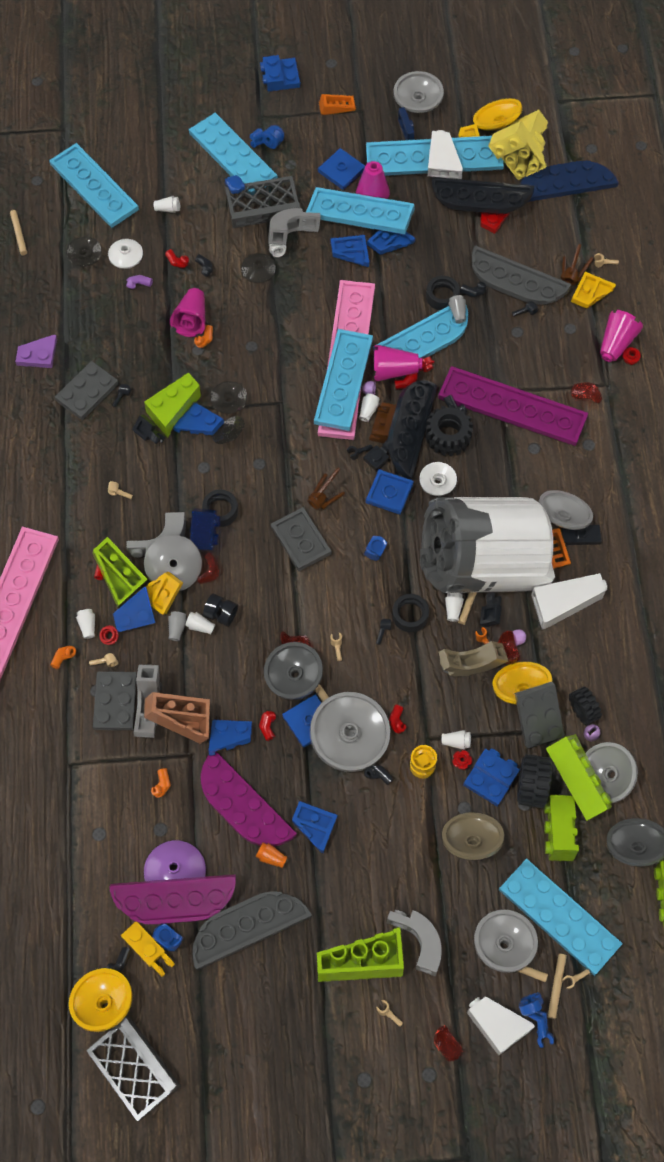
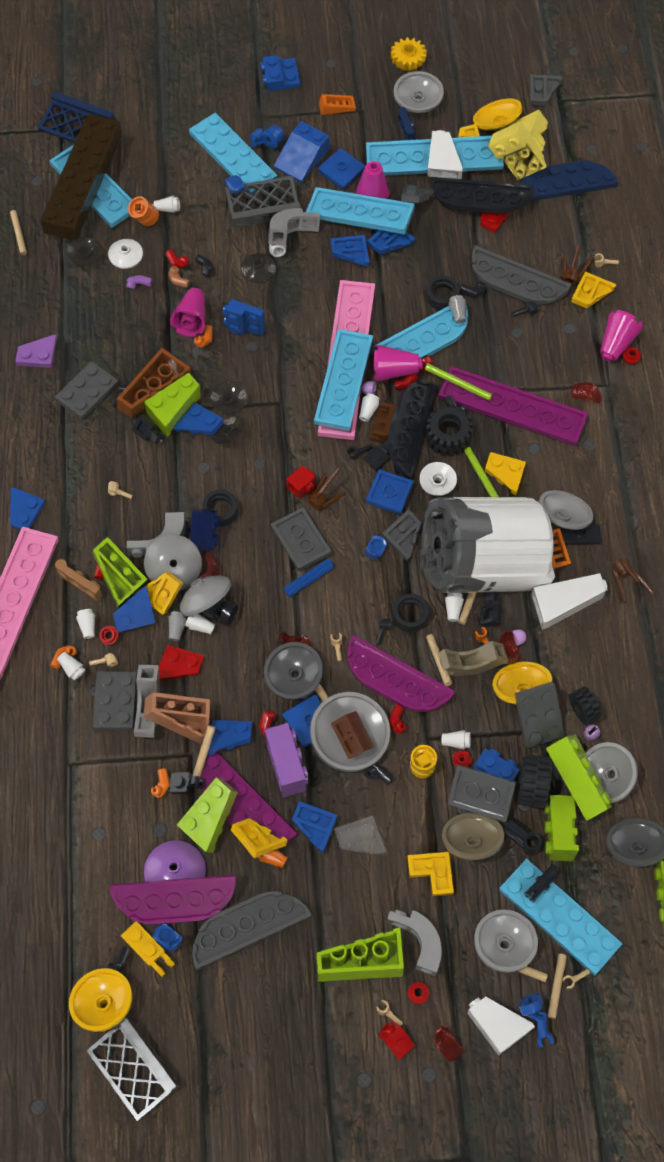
none -> blue wing [10,487,45,531]
none -> dark blue fence [38,91,116,143]
none -> dark brown brick [40,114,122,241]
none -> medium nougat plate [55,559,102,601]
none -> white cone [57,652,85,681]
none -> dark orange wedge [117,348,191,419]
none -> orange wheel [128,197,159,227]
none -> red wing [159,645,204,681]
none -> nougat arm [168,266,190,288]
none -> black plate [169,772,205,794]
none -> lime wedge [177,777,238,853]
none -> light grey dish [180,575,231,616]
none -> tan bar [193,725,216,777]
none -> blue plate [222,299,265,336]
none -> yellow wing [231,818,288,858]
none -> medium lavender brick [265,723,308,798]
none -> blue slope [274,121,329,183]
none -> blue axle [284,559,334,597]
none -> red brick [286,465,316,499]
none -> reddish brown hinge [331,711,374,759]
none -> clear wing [334,816,386,855]
none -> magenta plate [348,635,455,712]
none -> red bracket [377,1021,415,1060]
none -> dark grey wing [381,509,422,561]
none -> yellow gear [391,37,427,71]
none -> dark grey wing [401,185,435,203]
none -> yellow plate [407,852,454,896]
none -> red plate [408,982,429,1004]
none -> lime bar [425,363,493,401]
none -> tan bar [426,634,452,686]
none -> dark grey plate [448,764,517,822]
none -> lime bar [464,447,499,497]
none -> yellow wing [485,452,526,495]
none -> black piece [503,817,542,856]
none -> black pin [524,864,562,903]
none -> dark grey wing [529,74,562,106]
none -> reddish brown plant [612,558,655,603]

